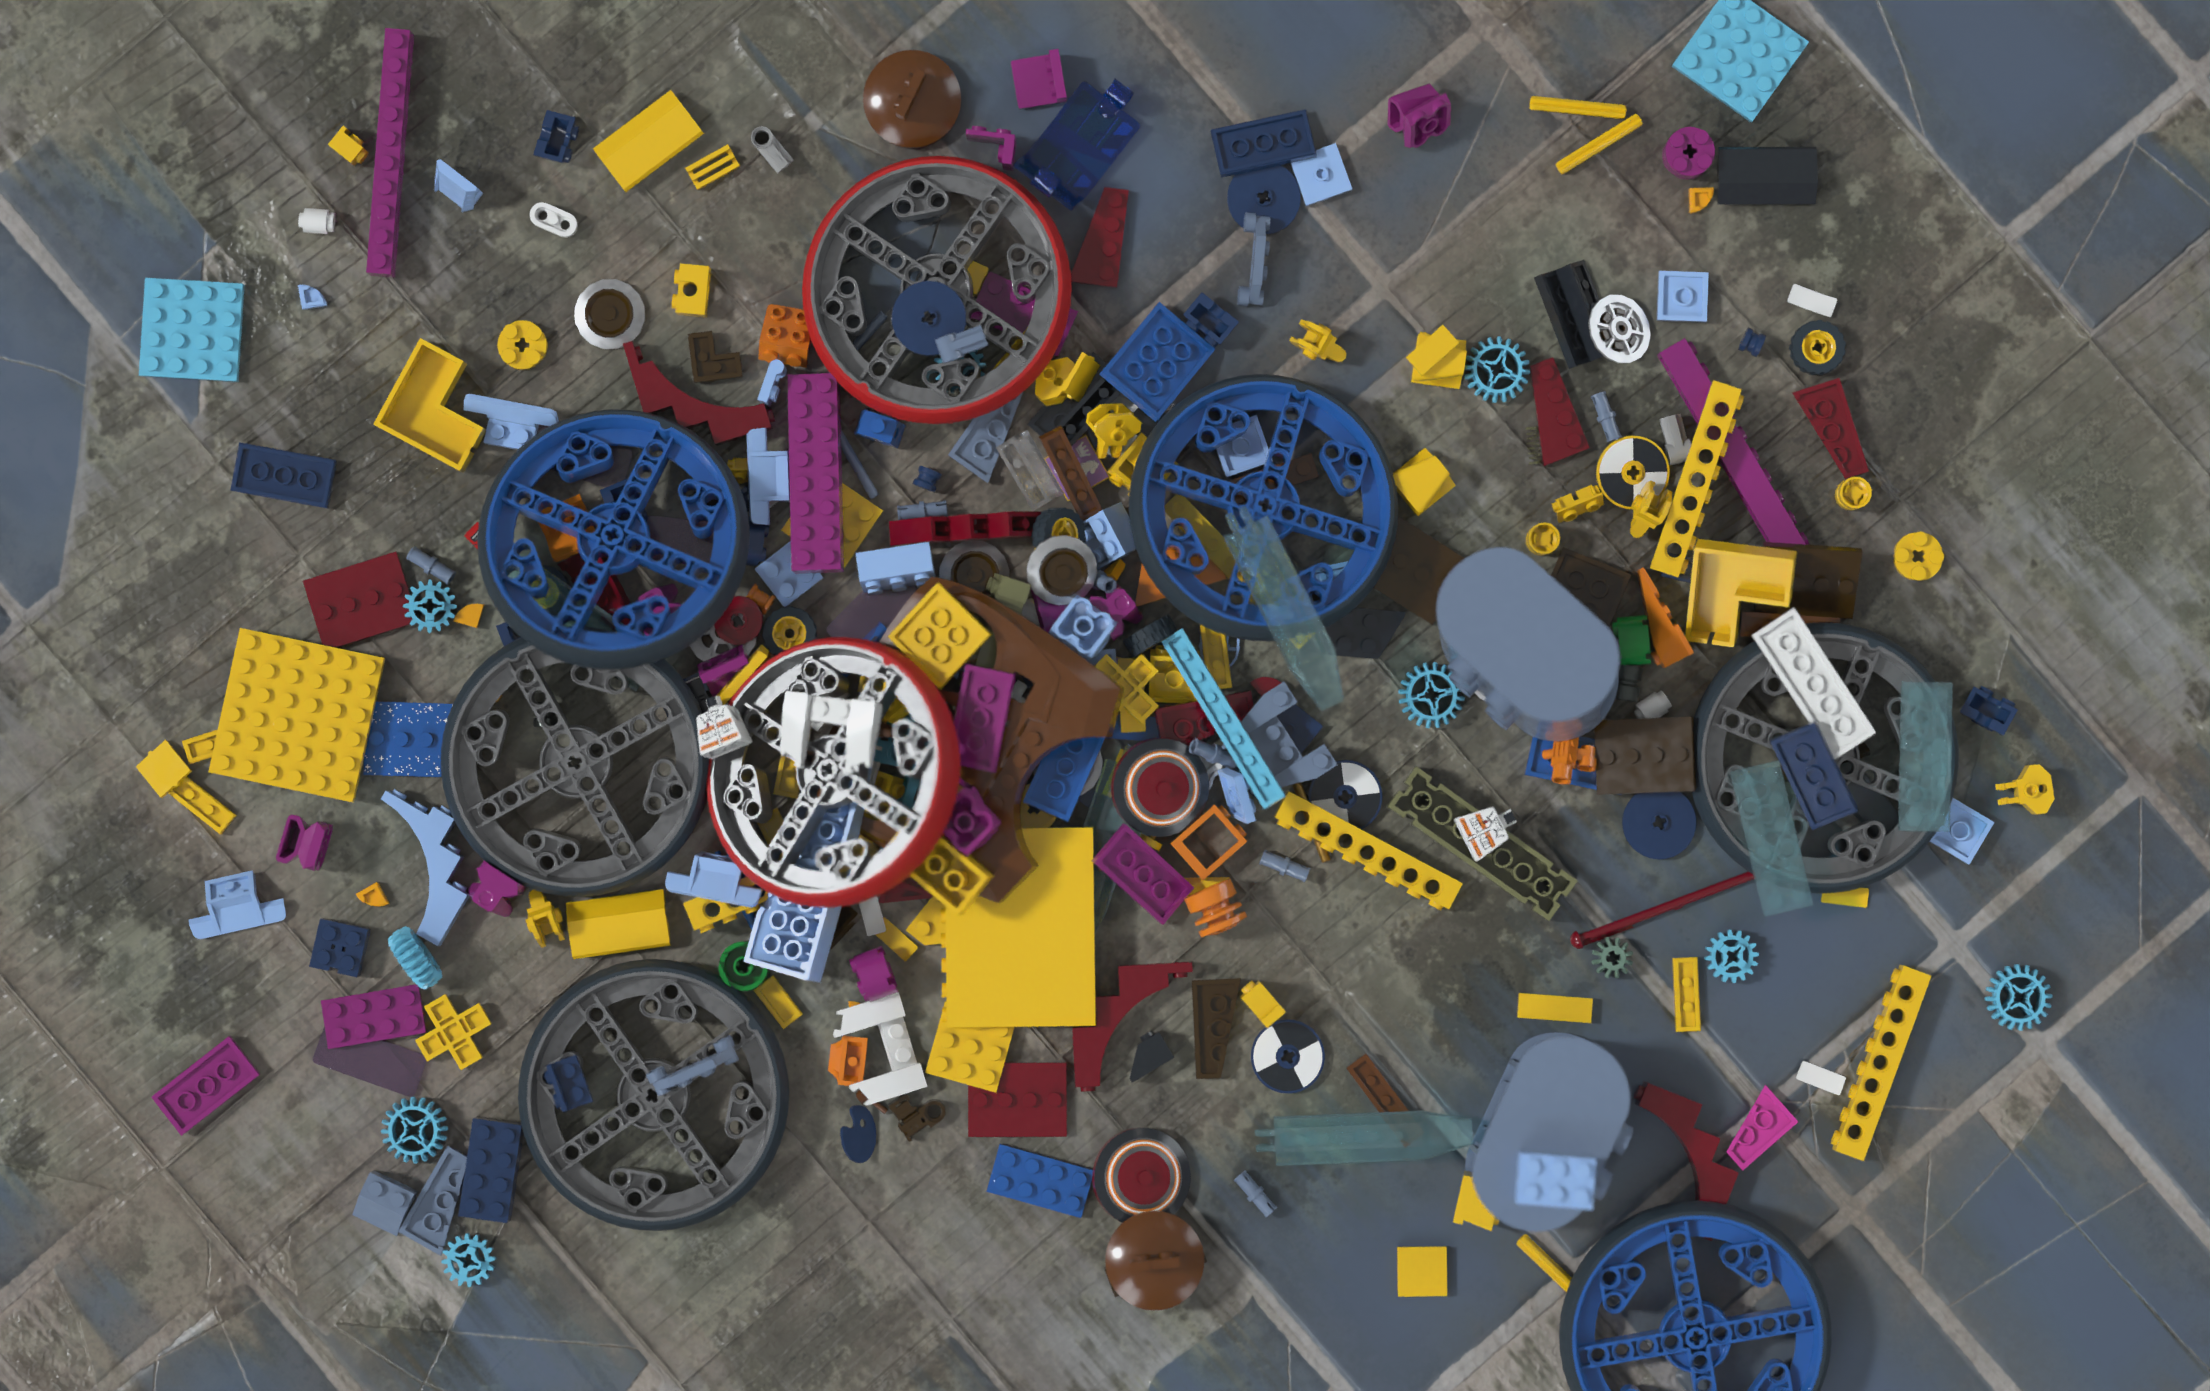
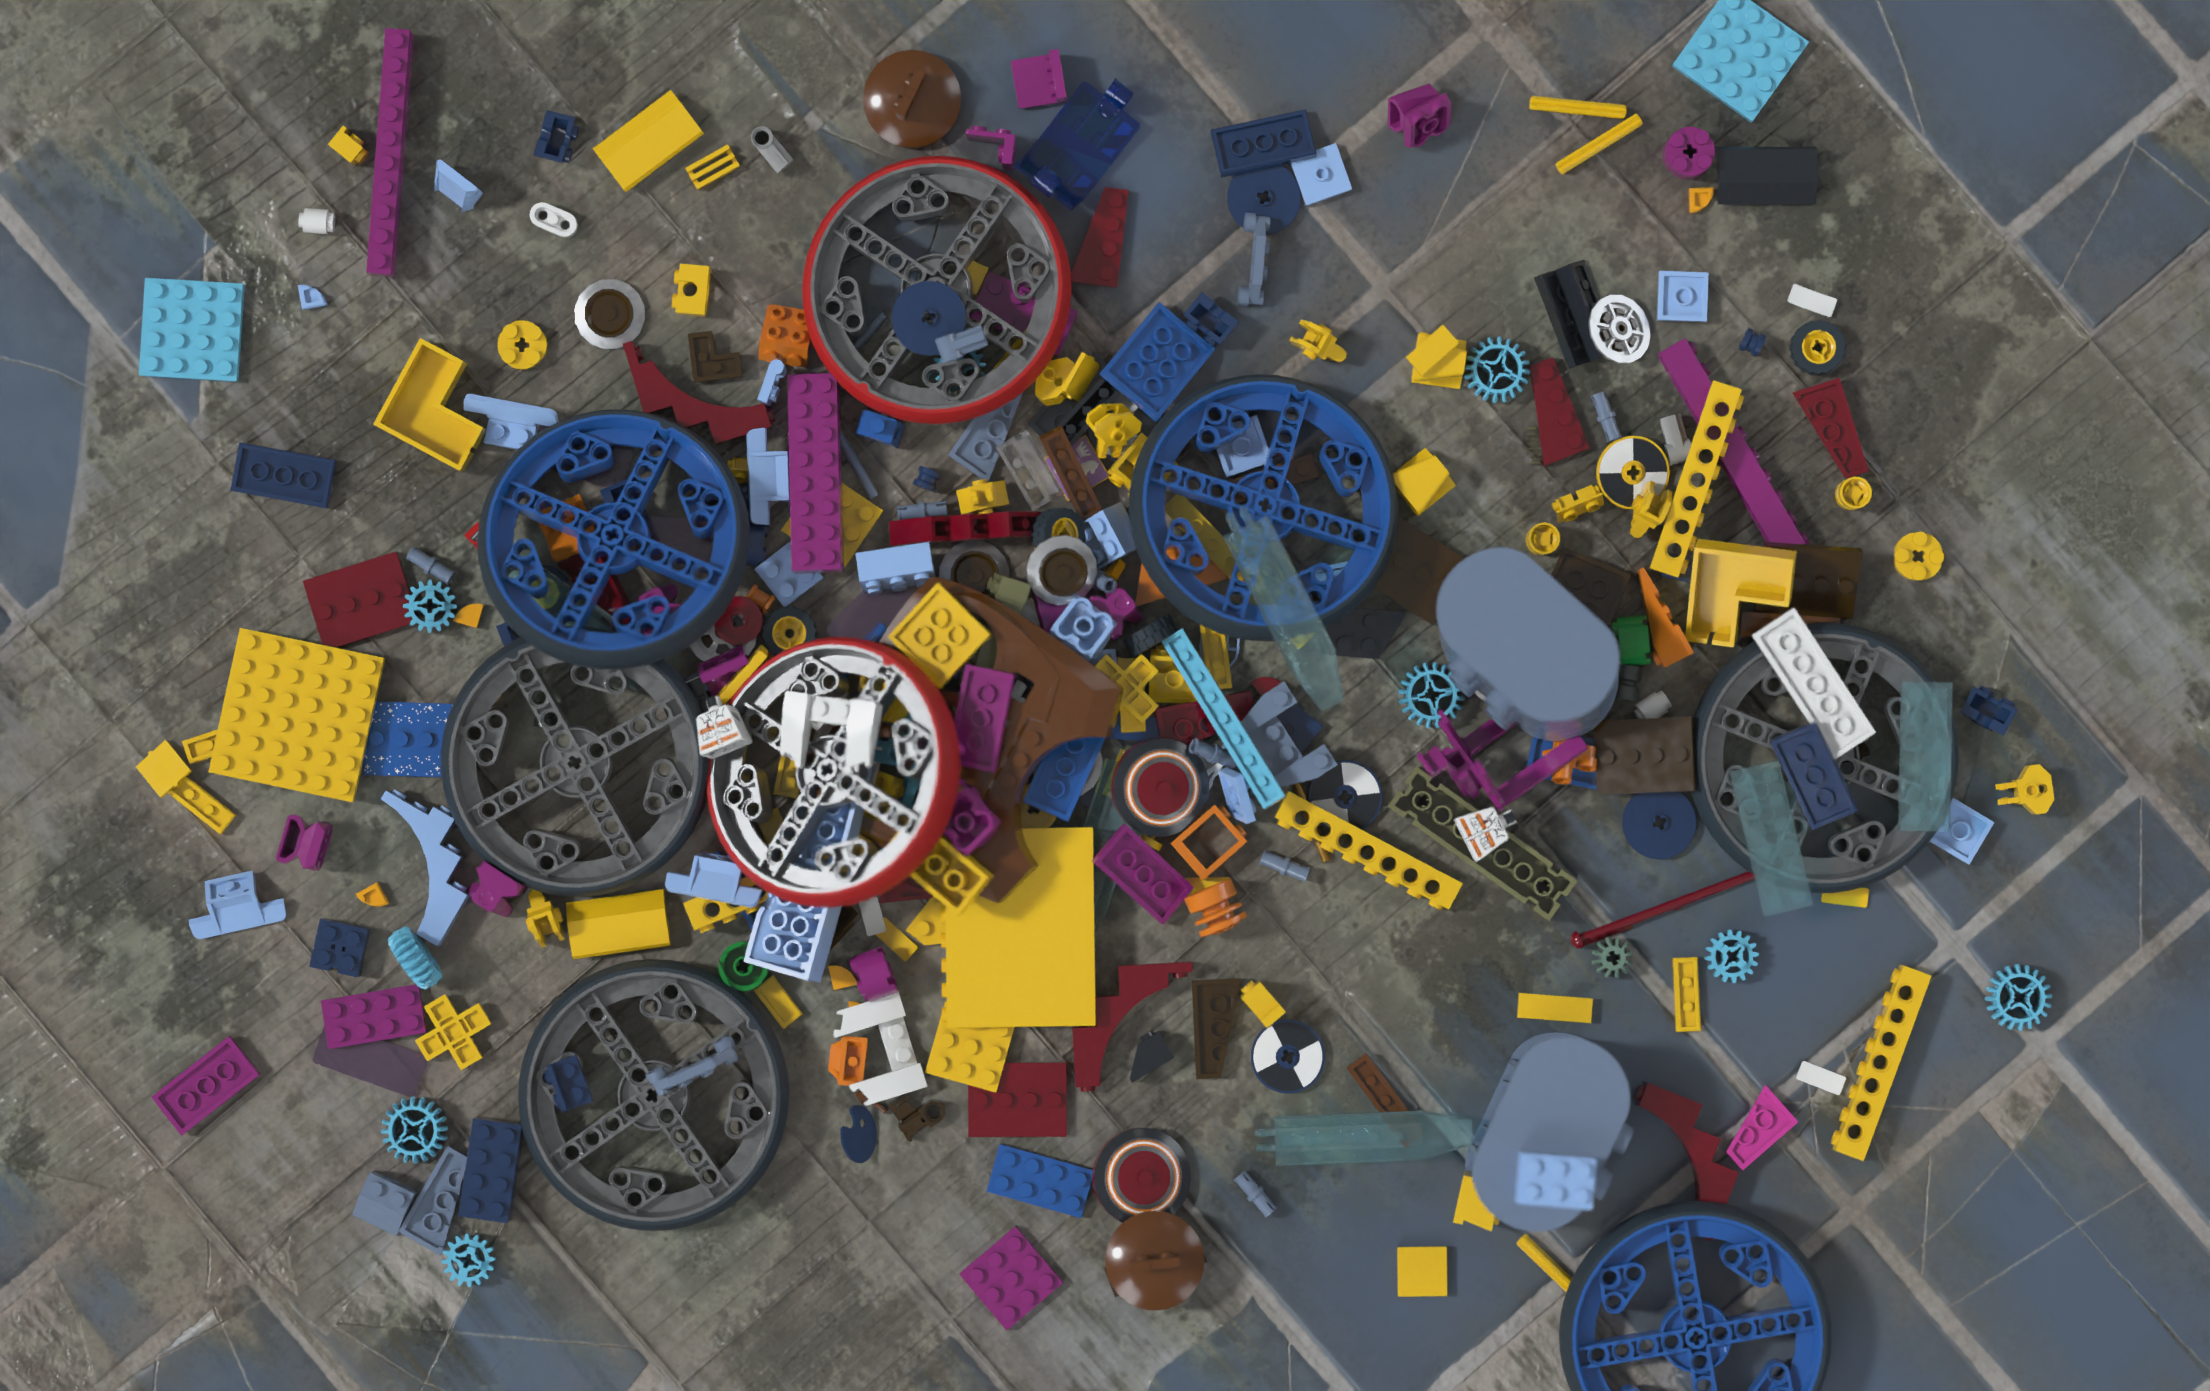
none -> light orange tile [828,965,857,990]
none -> yellow hinge [956,479,1010,515]
none -> magenta plate [959,1226,1063,1331]
none -> magenta piece [1417,710,1588,812]

